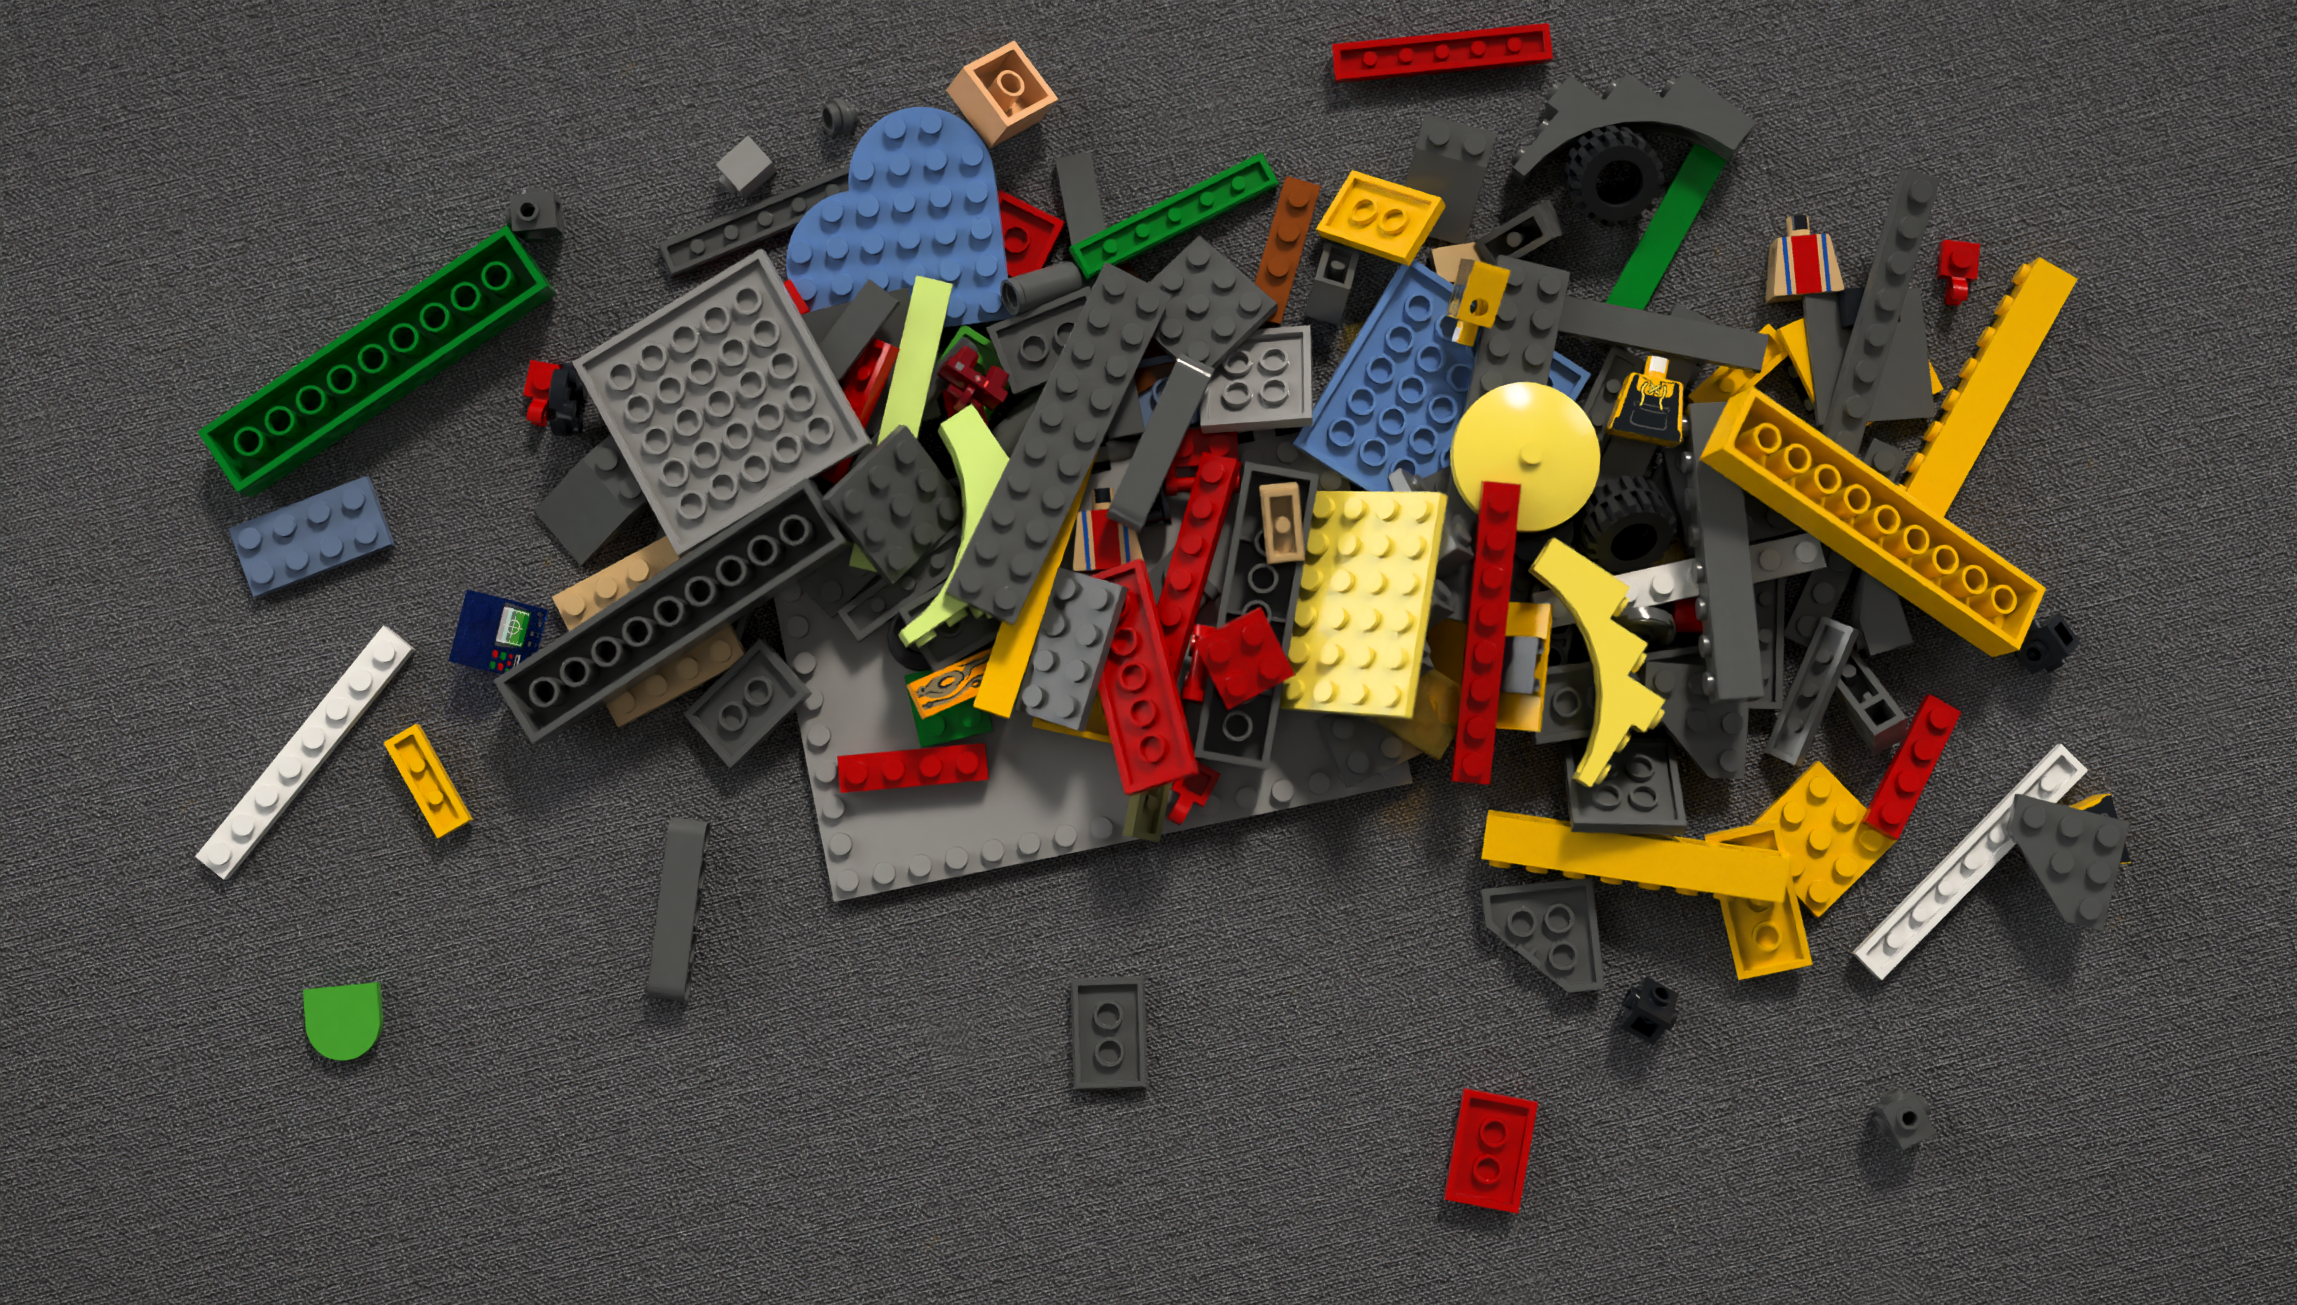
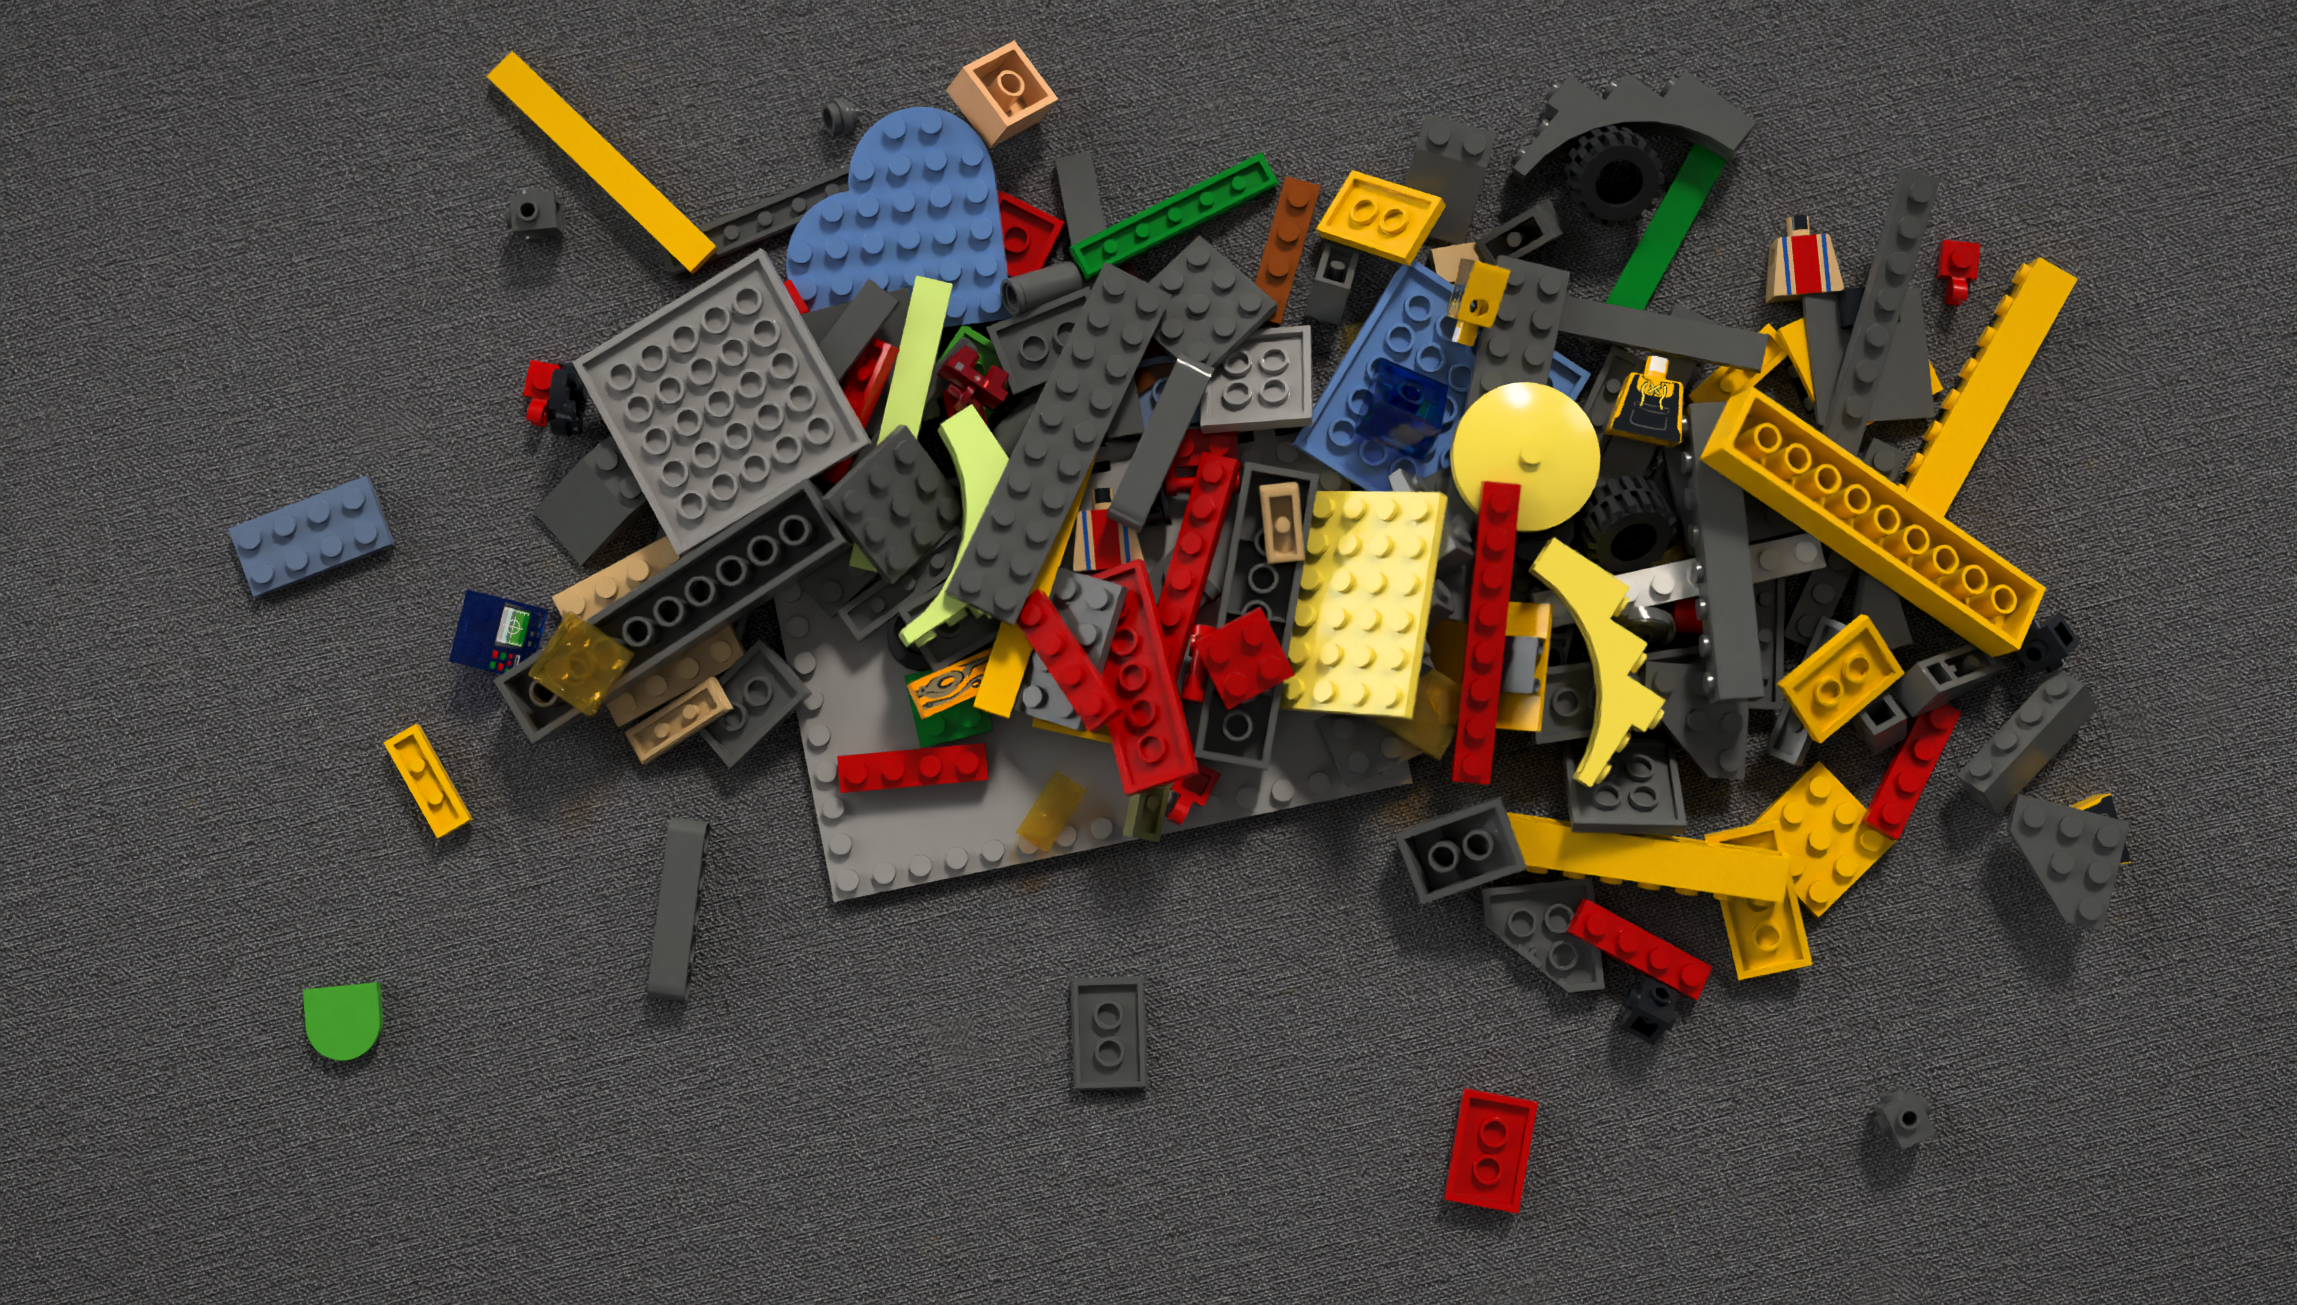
white plate [195,626,416,880] -> none
green brick [197,225,557,498] -> none
light grey brick [715,136,777,199] -> none
red plate [1331,23,1553,84] -> none
white plate [1852,744,2088,980] -> none
none -> yellow tile [487,51,718,275]
none -> clear yellow plate [528,611,634,717]
none -> tan tile [625,677,734,764]
none -> clear yellow plate [1015,770,1087,853]
none -> red plate [1016,589,1124,733]
none -> clear blue slope [1355,357,1448,462]
none -> dark grey slope [1395,797,1527,905]
none -> red plate [1566,899,1712,1000]
none -> yellow plate [1776,614,1905,744]
none -> dark grey slope [1891,643,2007,718]
none -> dark grey brick [1957,669,2098,815]

